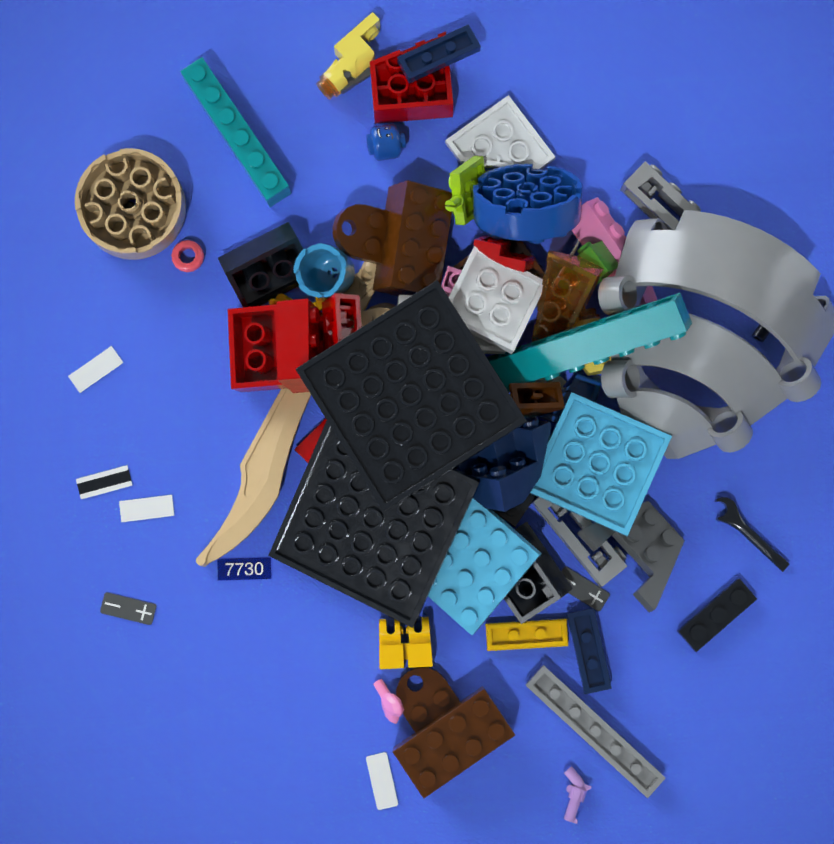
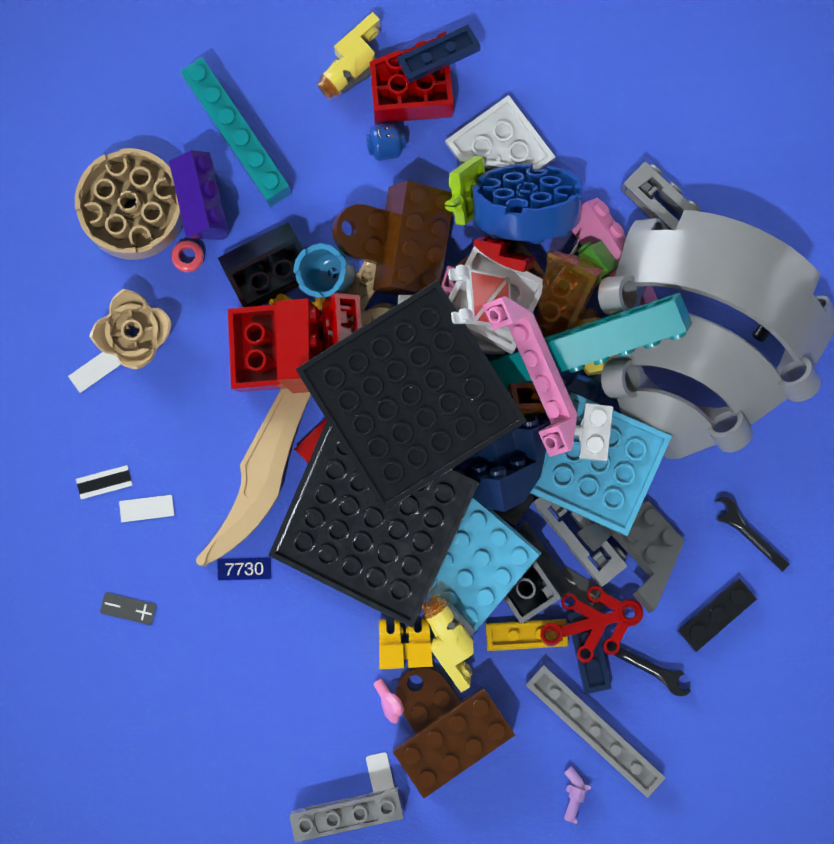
none -> tan brick [89,289,171,370]
none -> dark purple slope [169,150,228,240]
none -> light grey brick [289,787,405,842]
none -> light yellow plate [421,595,475,692]
none -> flag [448,265,511,331]
none -> bright pink slope [482,296,577,457]
none -> red plant [540,586,643,663]
none -> white plate [574,403,613,462]
none -> black piece [602,639,691,696]

